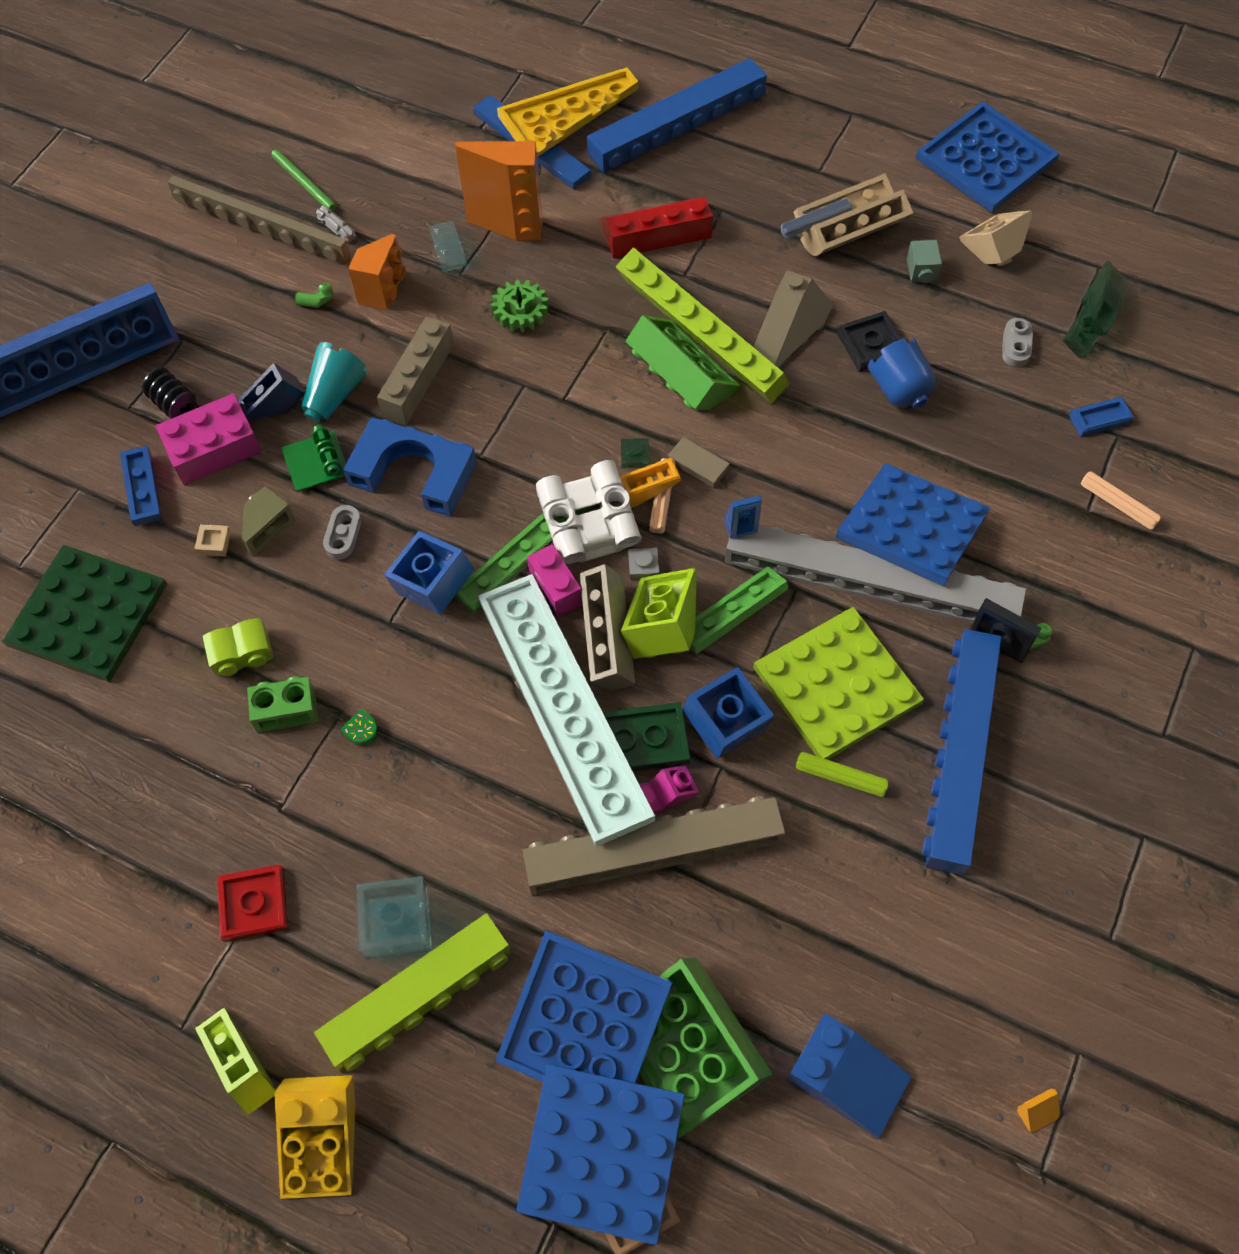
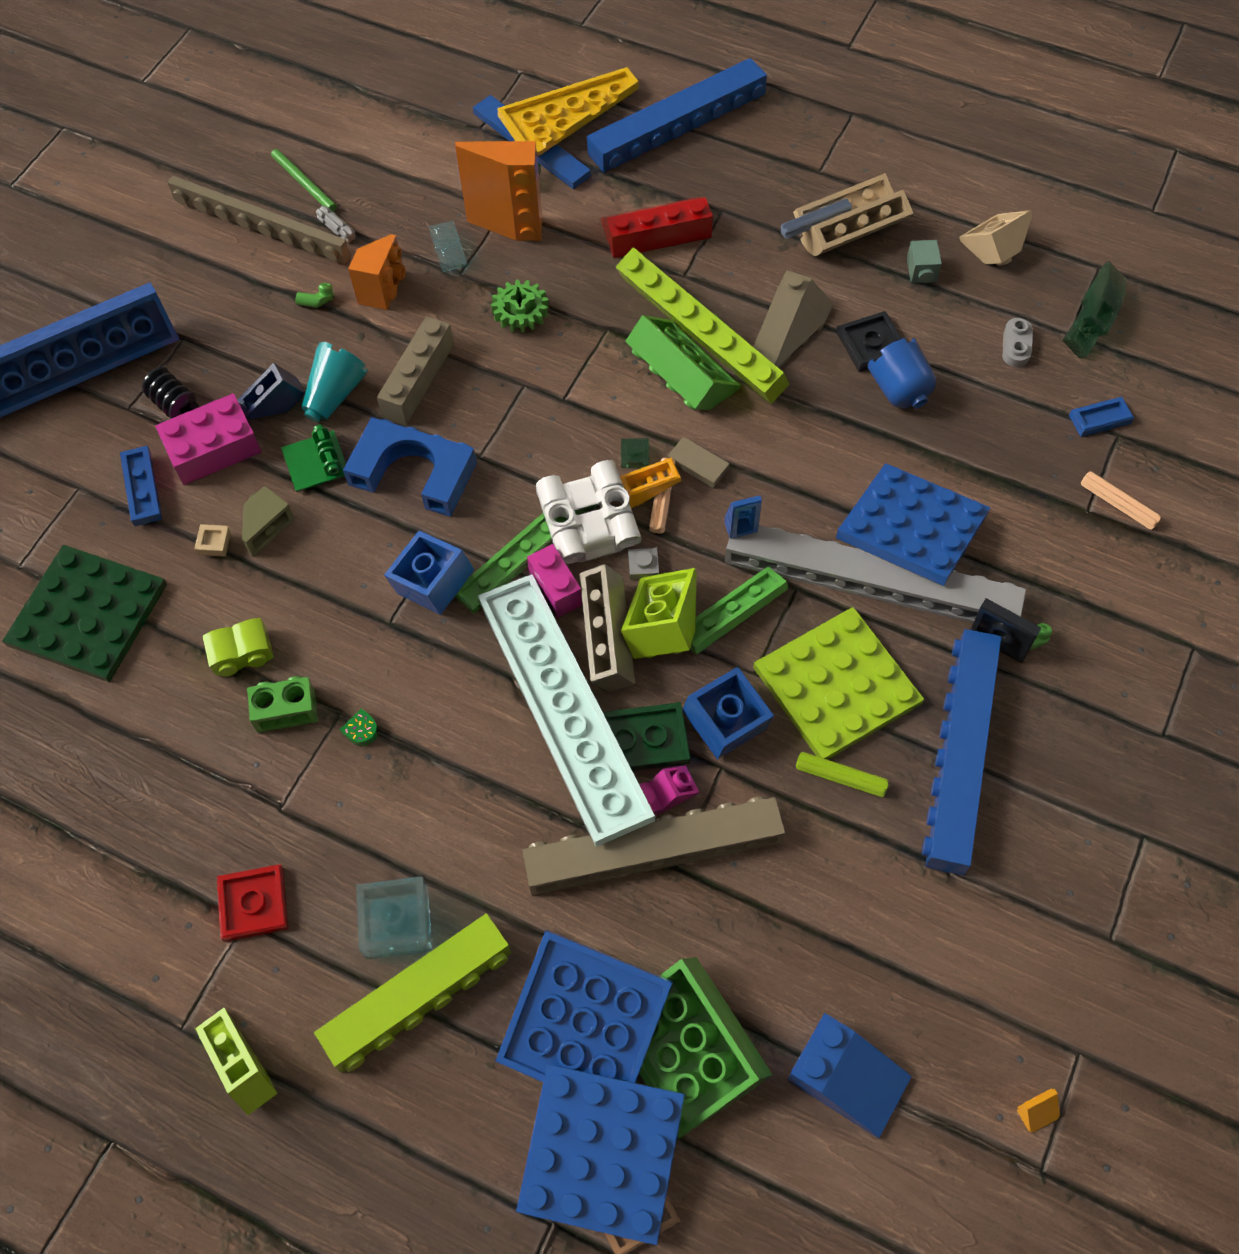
yellow slope [274,1075,355,1199] -> none
light grey plate [323,505,361,560] -> none
blue plate [916,101,1060,213] -> none

